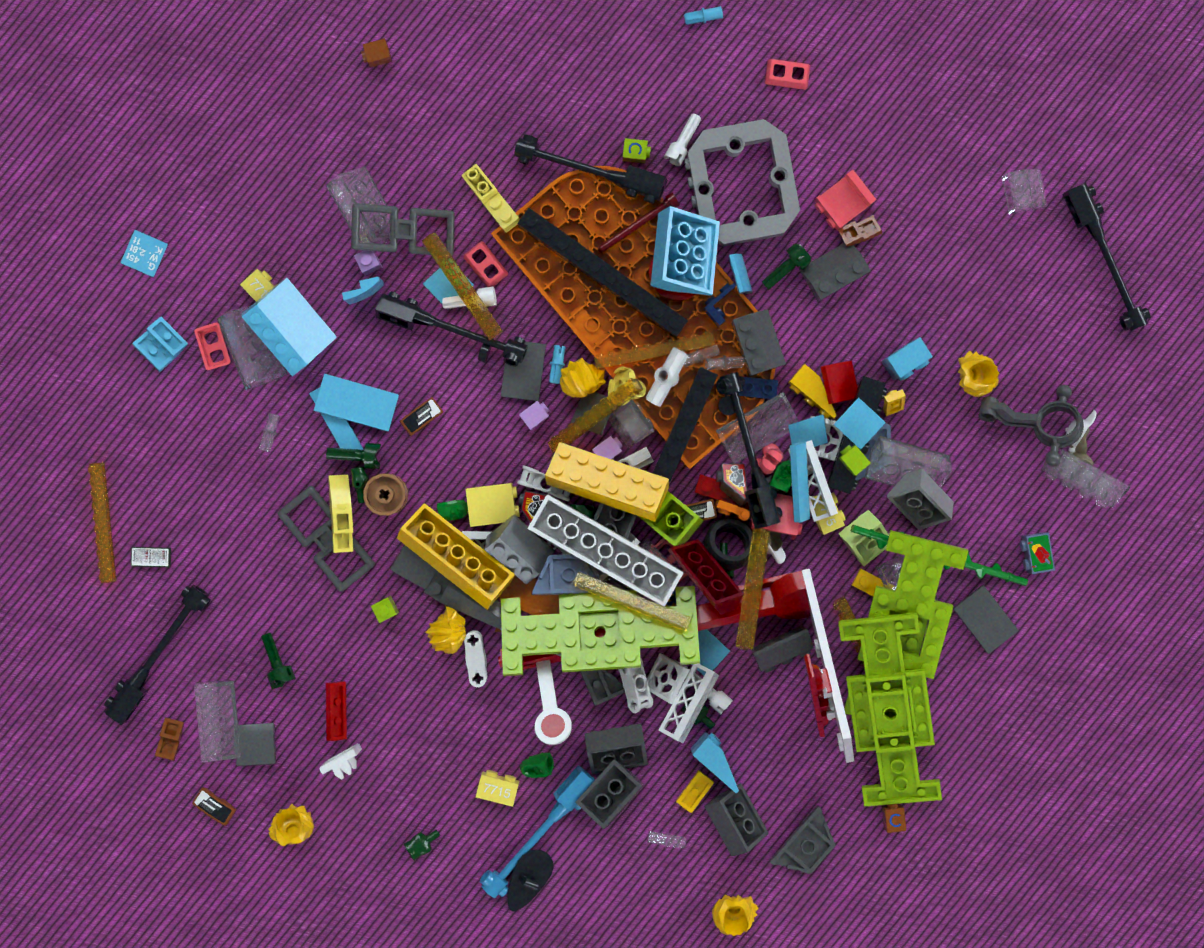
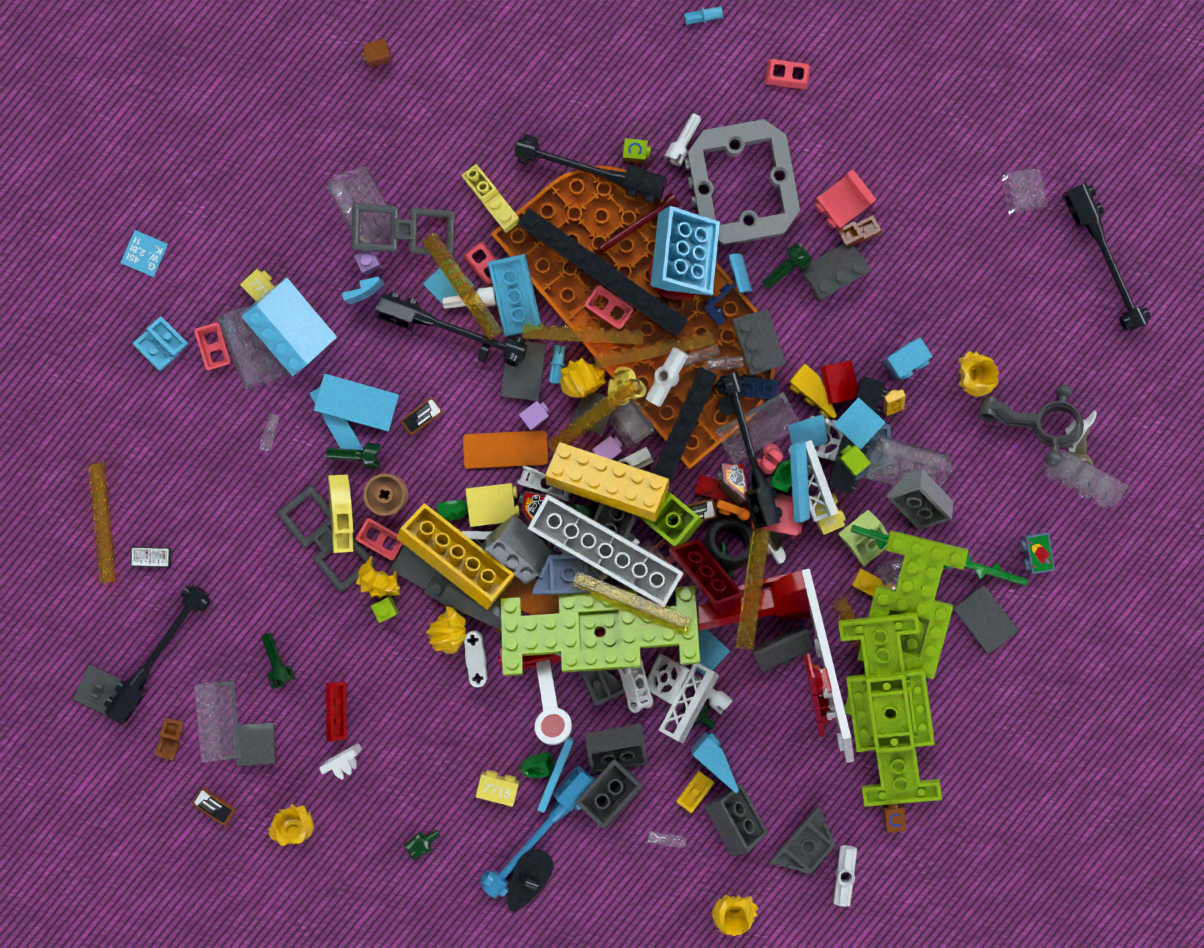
dark green piece [350,467,369,504] -> none
none -> dark grey piece [73,664,124,715]
none -> coral piece [356,518,403,560]
none -> yellow hair [356,556,400,599]
none -> orange piece [463,430,548,469]
none -> medium azure tile [488,254,542,337]
none -> clear yellow piece [522,324,644,345]
none -> medium azure tile [537,737,573,813]
none -> coral piece [585,285,634,329]
none -> white piece [833,845,857,907]

